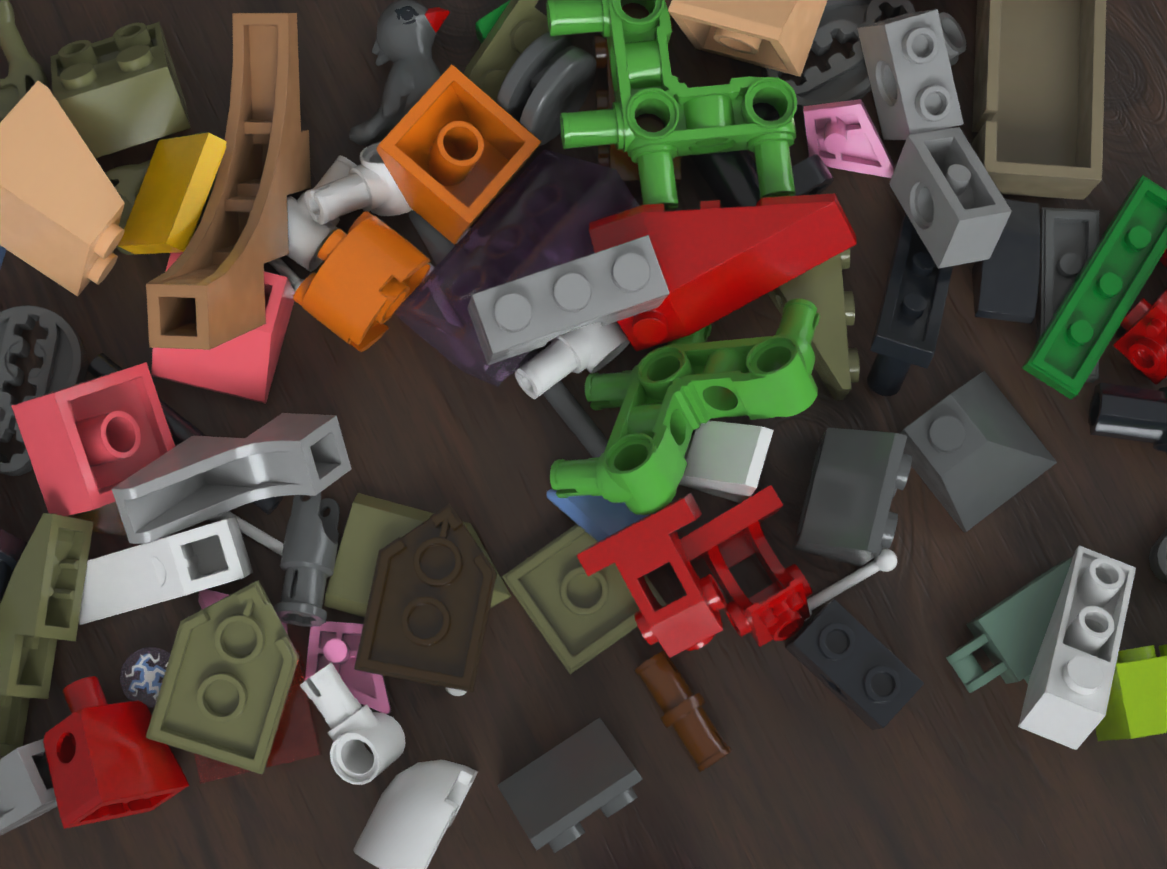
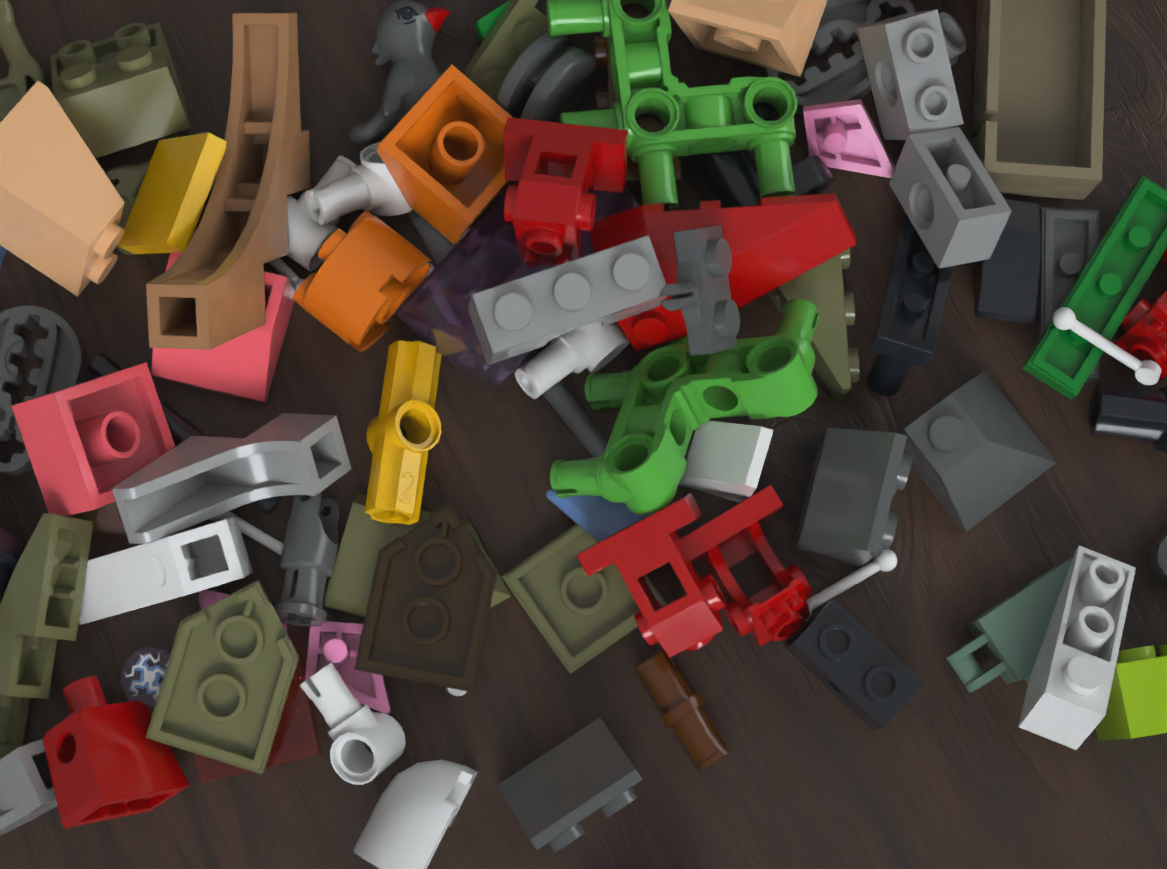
none -> yellow piece [364,340,442,525]
none -> red tile [504,117,628,268]
none -> dark grey plate [659,225,740,356]
none -> white hinge [1052,307,1161,385]

